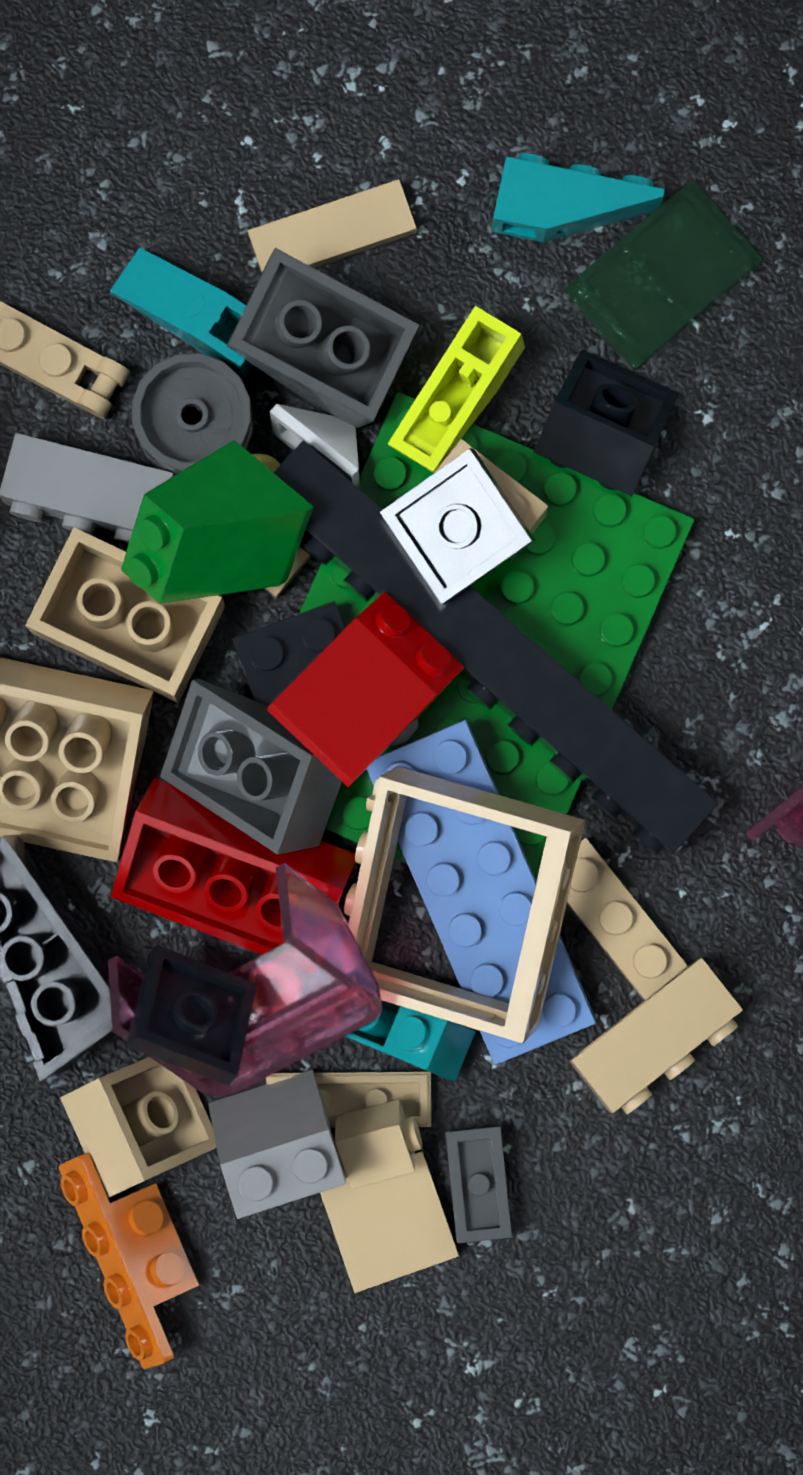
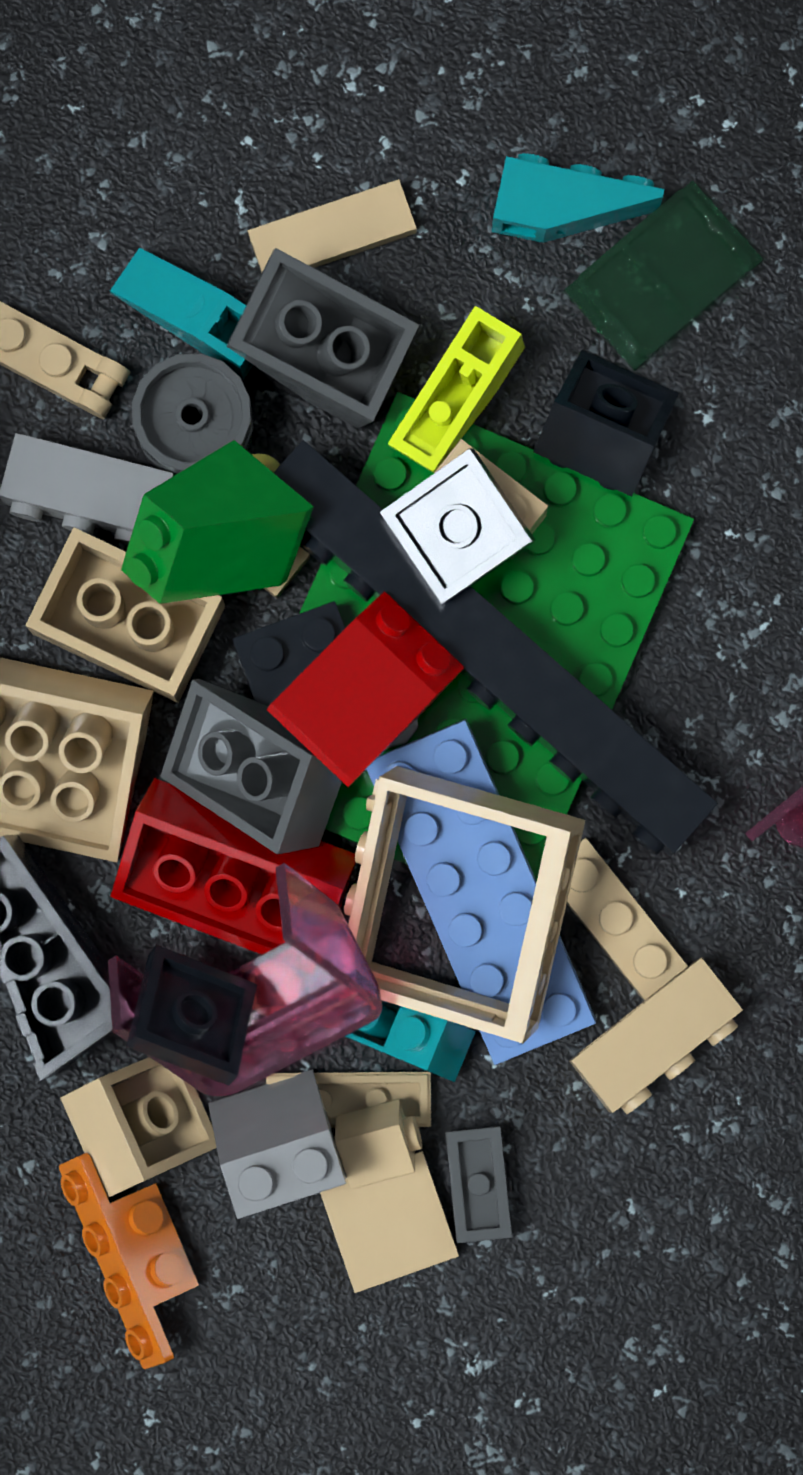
white slope [270,404,360,489] -> none

